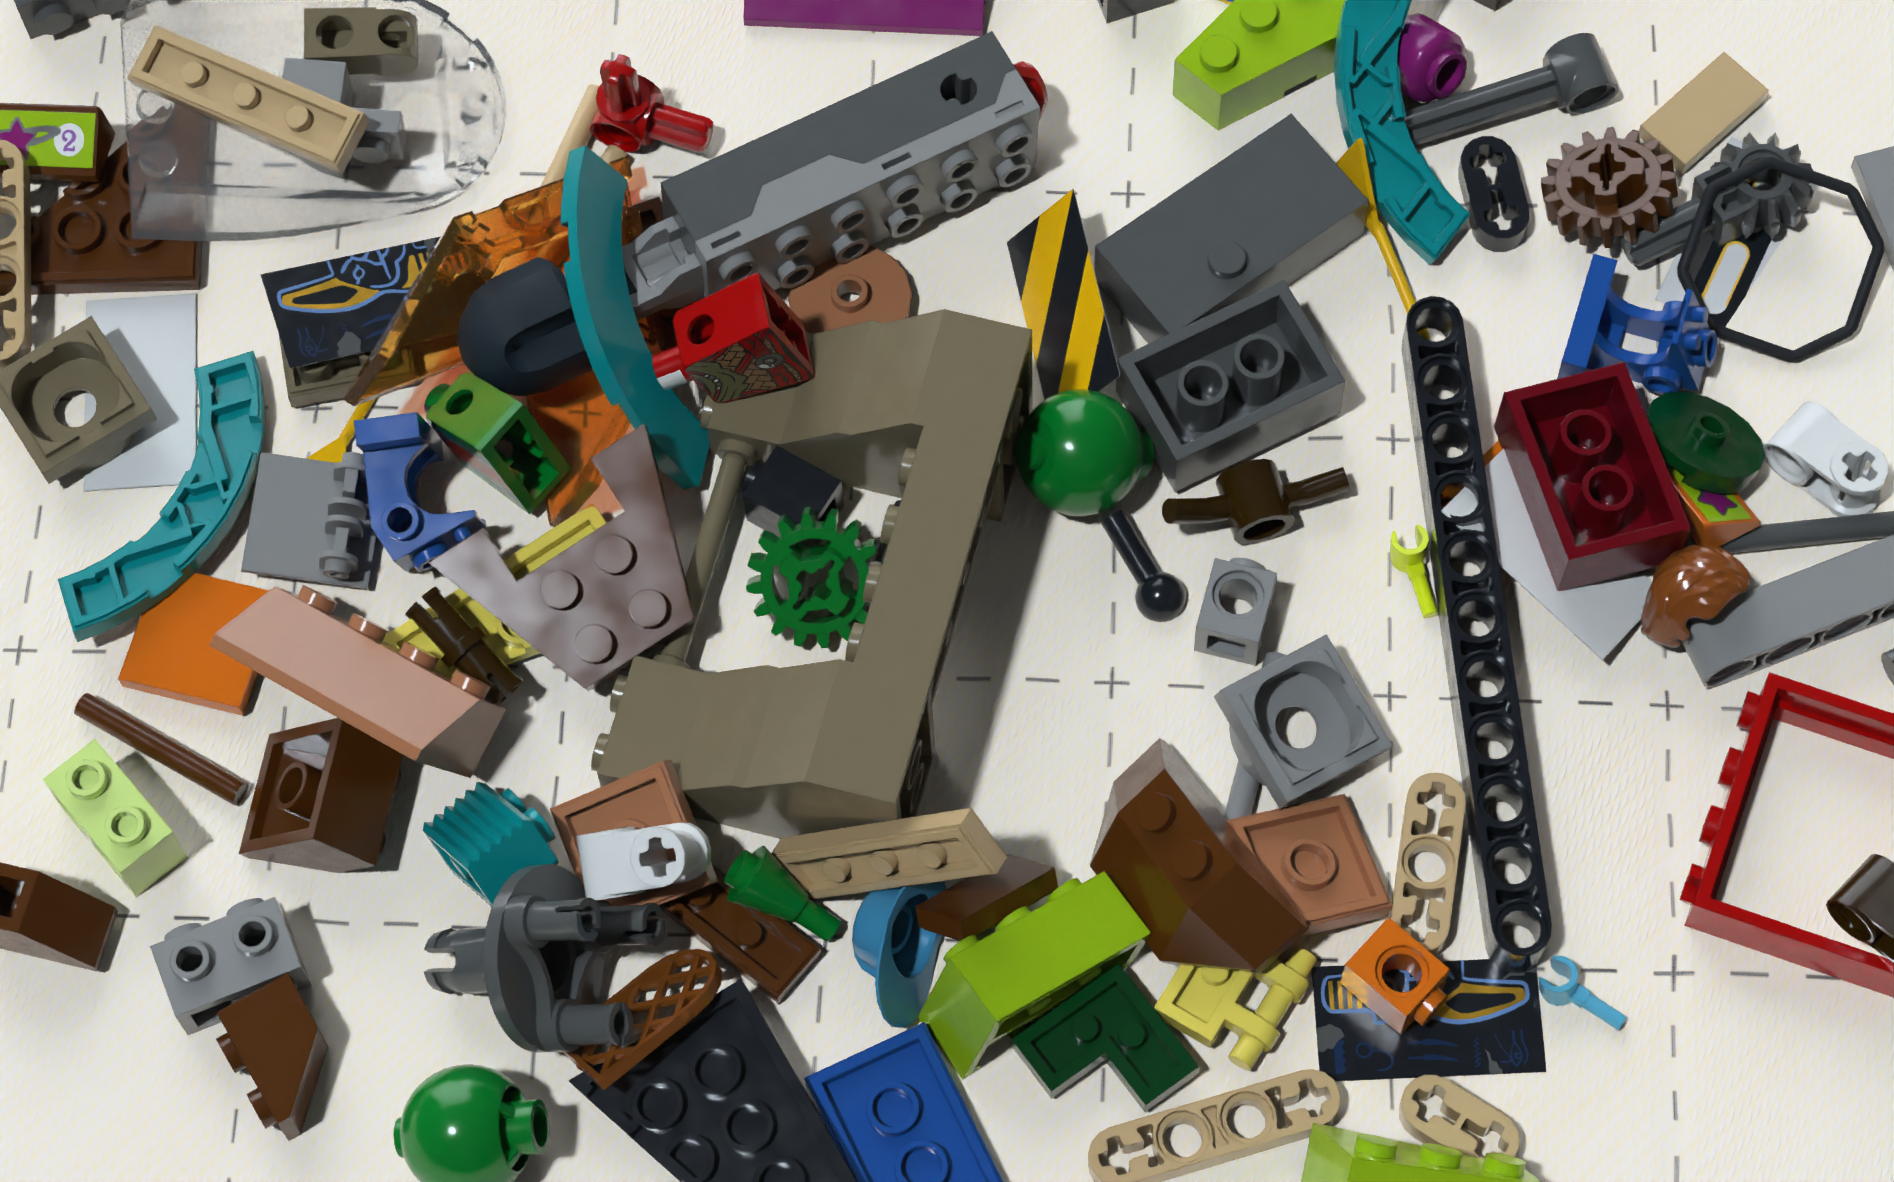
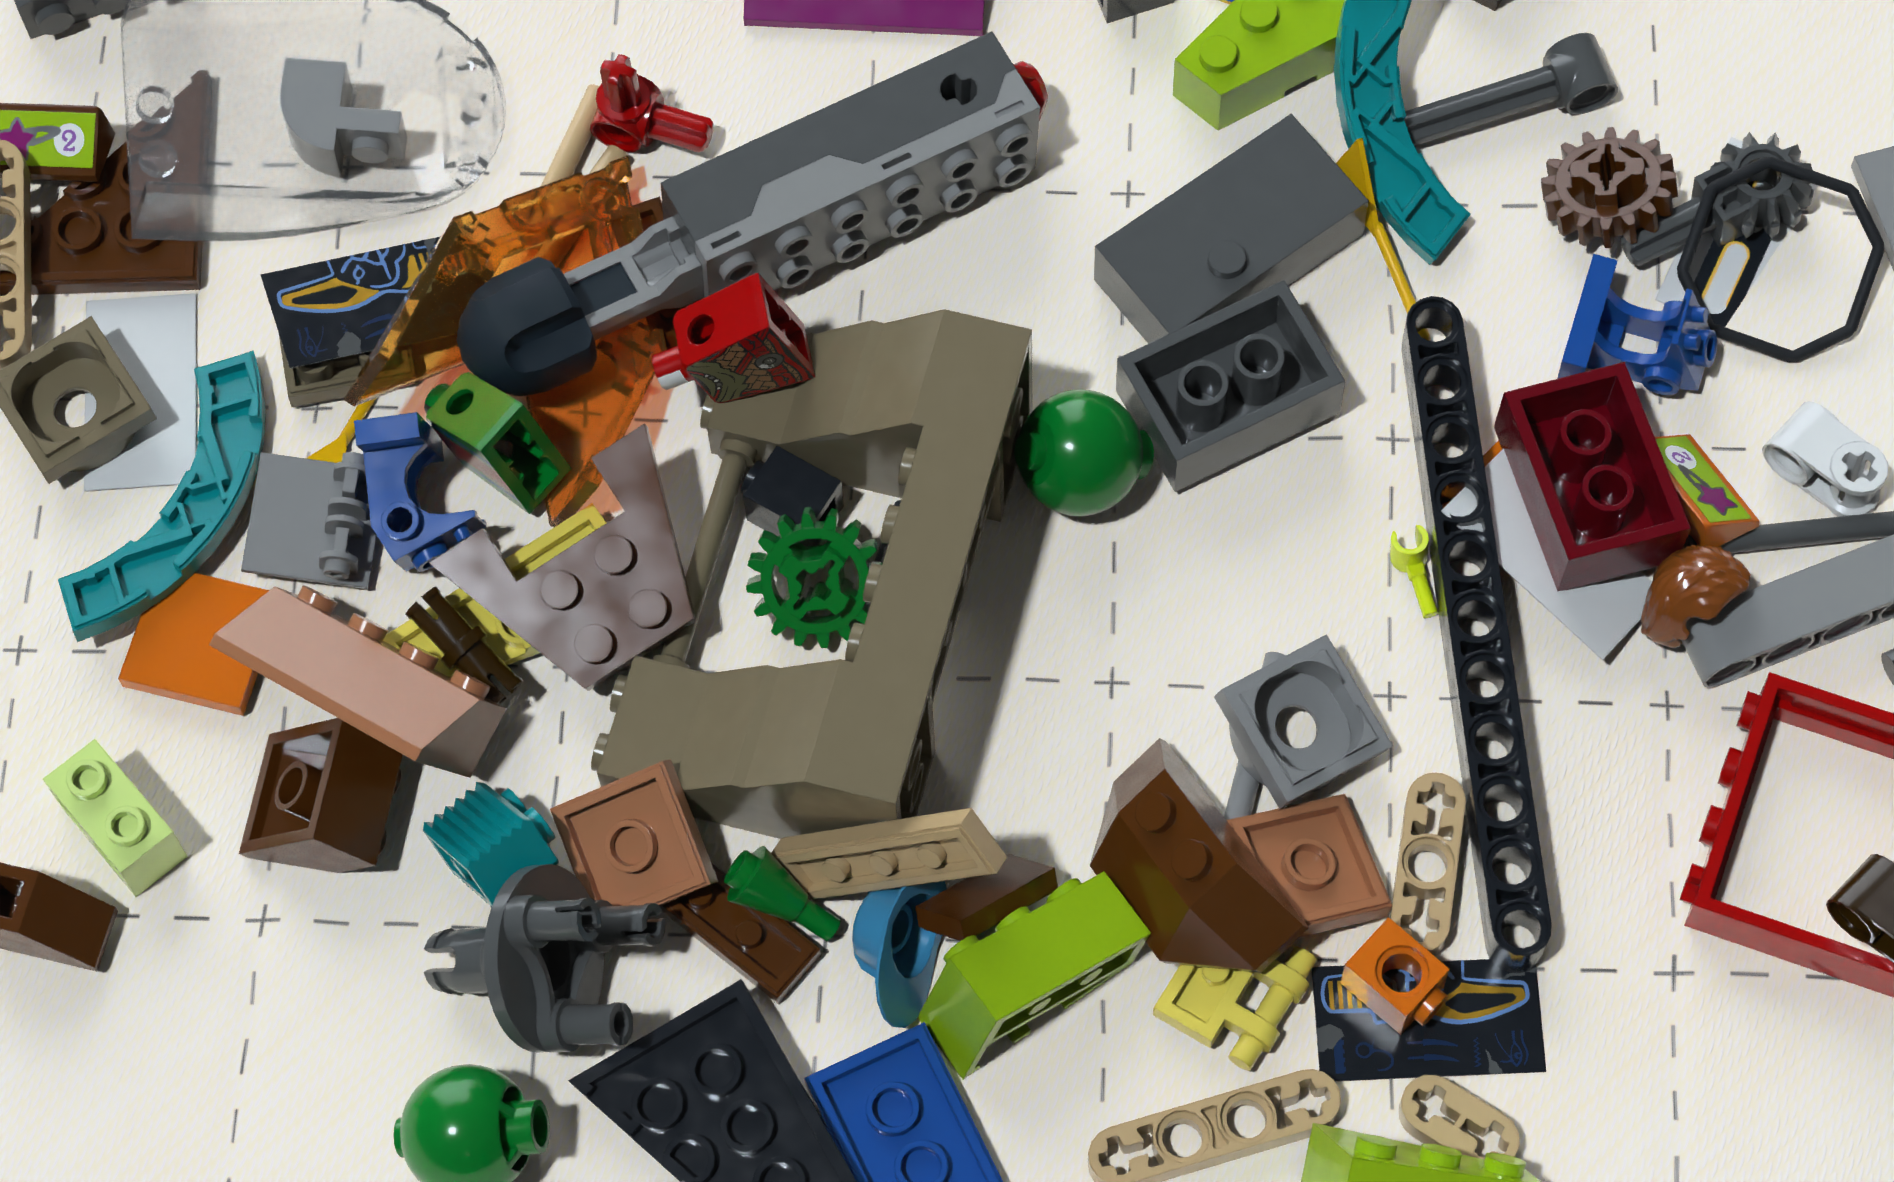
reddish brown bar [74,693,248,806] -> none
tan tile [127,25,370,174] -> none
light grey brick [150,897,312,1035] -> none
reddish brown slope [216,973,329,1141] -> none
dark tan leg [304,7,418,77] -> none
teal tile [561,145,710,490] -> none
dark orange window [562,949,722,1090] -> none
white piece [576,822,711,901] -> none
nougat plate [788,245,912,334] -> none
sticker [1007,188,1120,400] -> none
dark green plate [1012,963,1199,1112] -> none
black bar [1100,509,1186,622] -> none
dark brown piece [1162,459,1351,545] -> none
light grey brick [1194,558,1277,666] -> none
magenta head [1397,13,1467,104] -> none
black beam [1458,136,1530,252] -> none
medium azure hand [1538,956,1627,1030] -> none
tan tile [1639,52,1769,174] -> none
dark green plate [1646,391,1765,494] -> none

